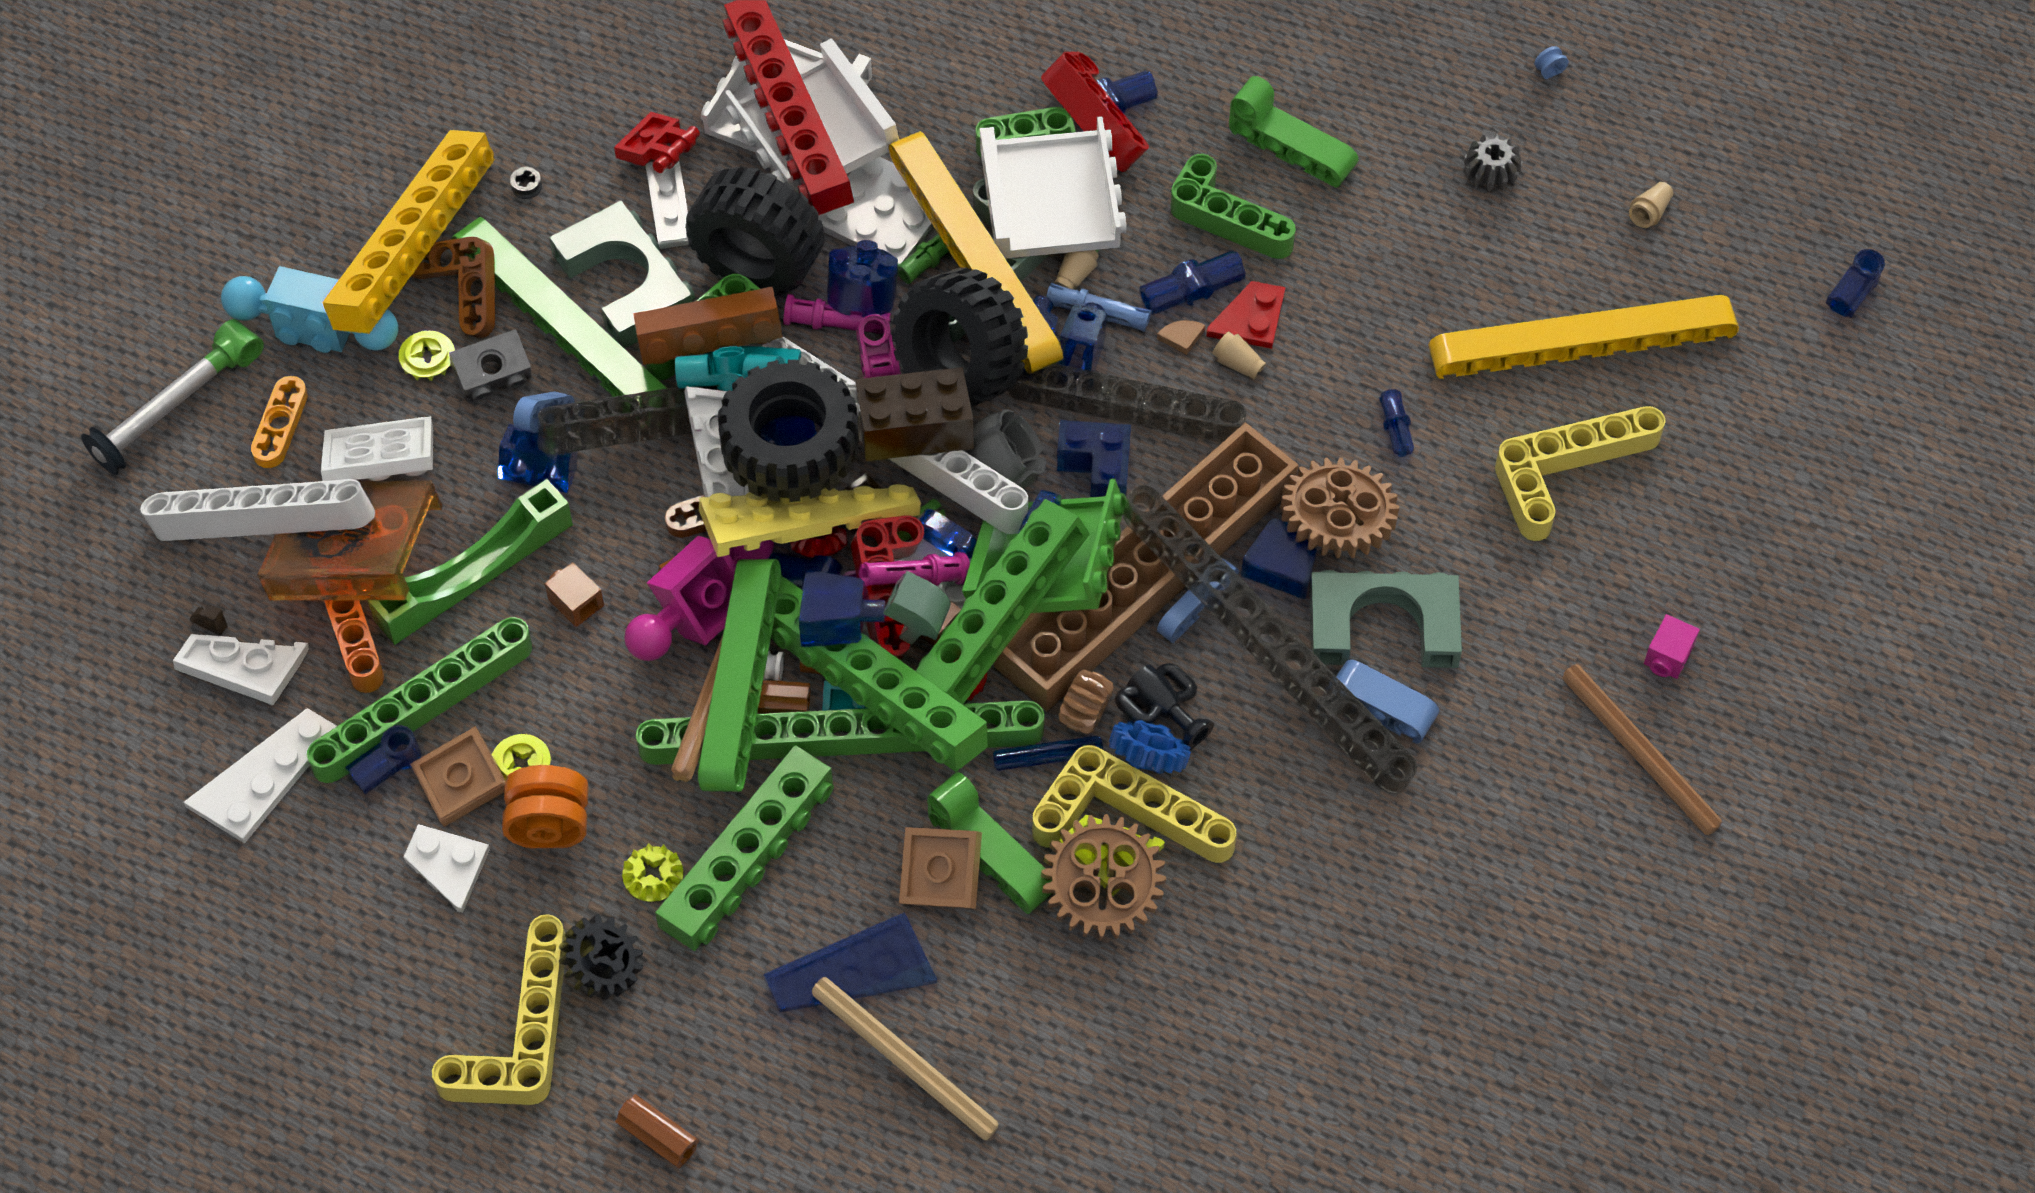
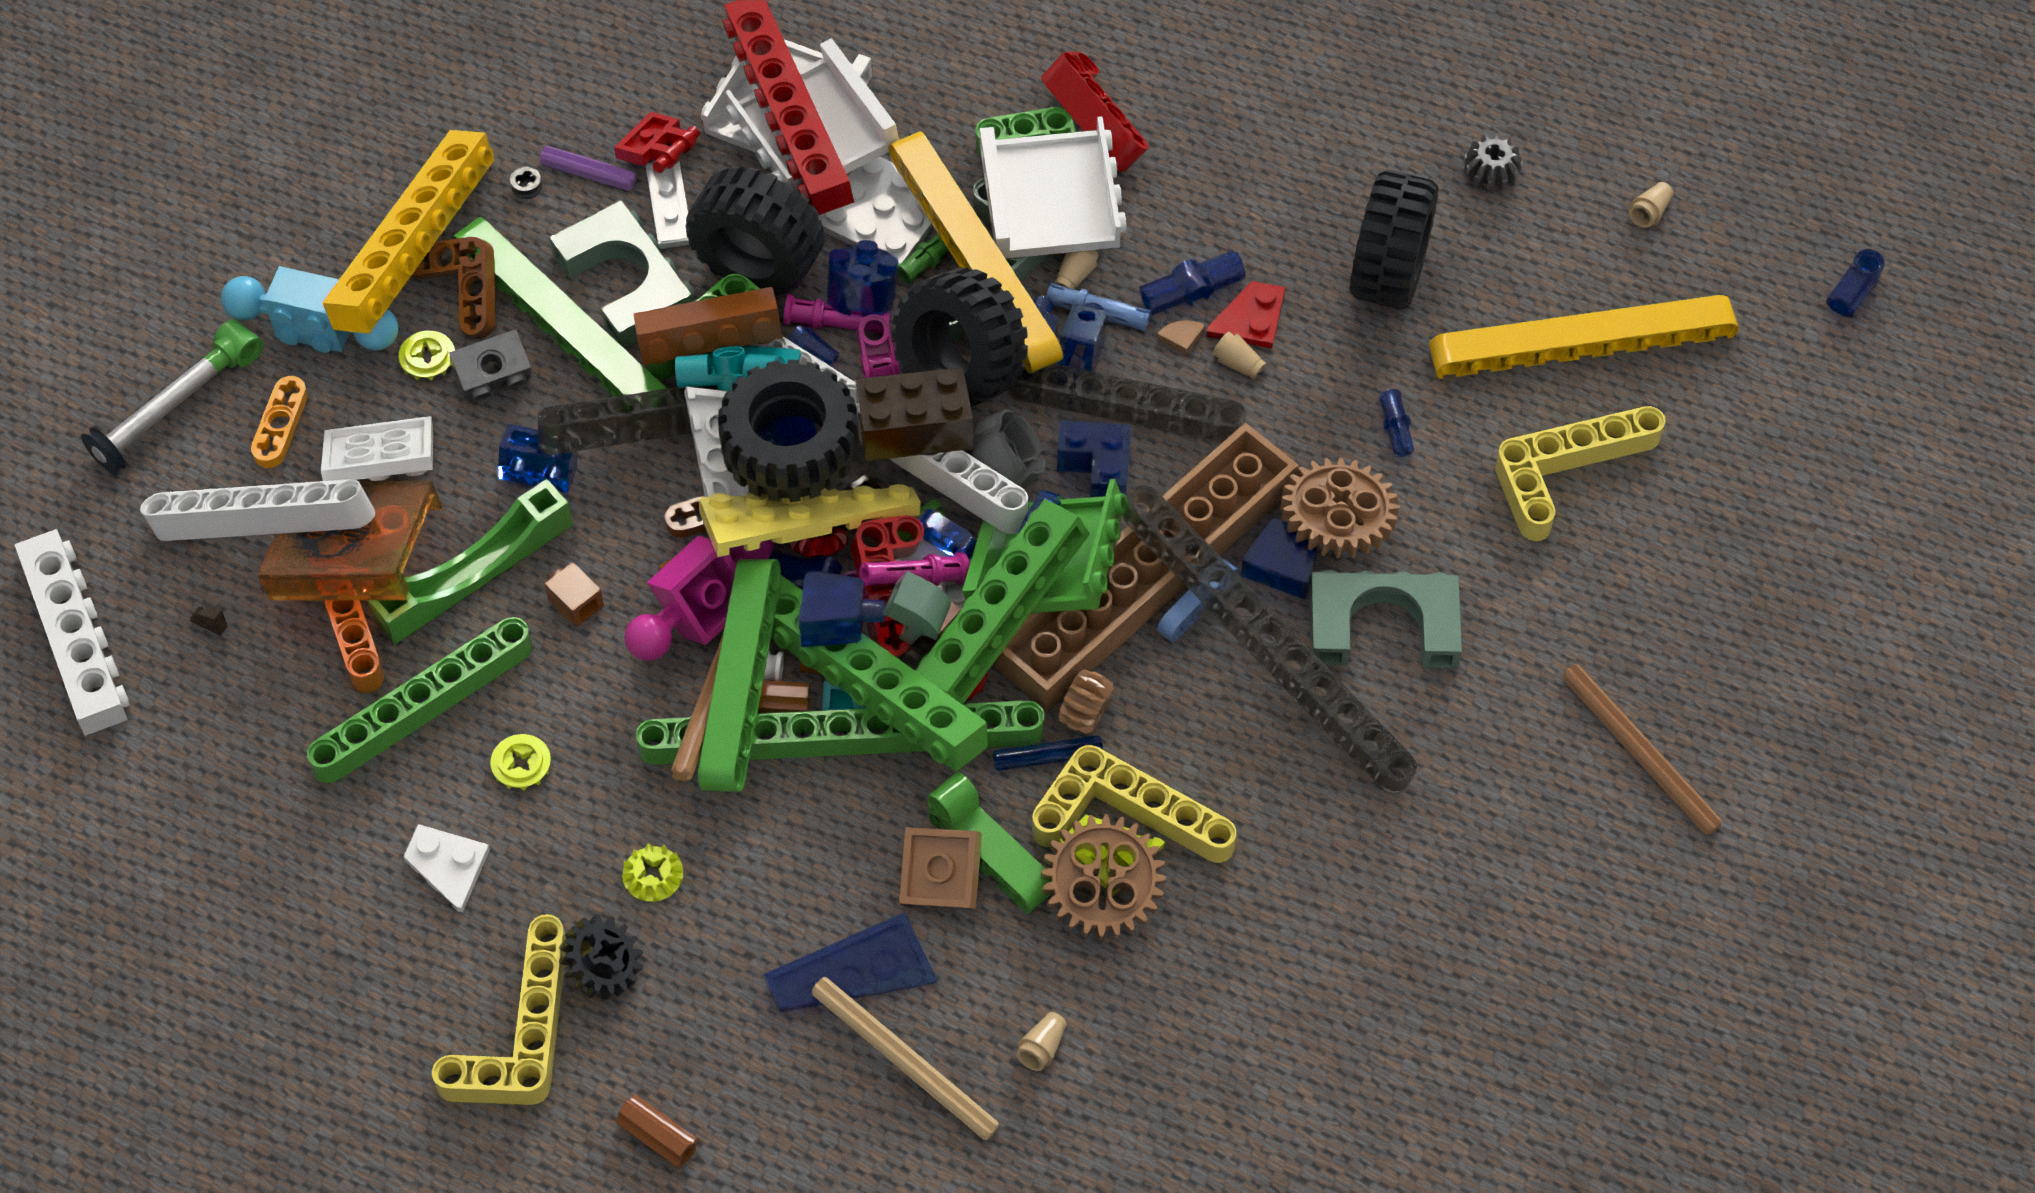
white wing [173,634,309,705] -> none
white wing [184,708,337,843] -> none
clear blue piece [345,725,421,795] -> none
medium nougat plate [410,726,505,827] -> none
orange wheel [502,765,589,848] -> none
medium blue beam [513,391,575,433] -> none
bright green brick [655,745,834,951] -> none
clear blue piece [1096,70,1158,114] -> none
blue gear [1109,720,1191,774] -> none
black piece [1114,663,1214,750] -> none
bright green beam [1170,154,1296,259] -> none
bright green beam [1229,76,1359,188] -> none
medium blue beam [1327,660,1440,744] -> none
medium blue bush [1534,46,1569,79] -> none
dark pink brick [1644,614,1700,679] -> none
none -> white brick [14,529,130,736]
none -> medium lavender axle [540,146,636,191]
none -> clear blue cone [788,325,840,367]
none -> tan cone [1016,1012,1067,1071]
none -> black tyre [1350,170,1439,310]

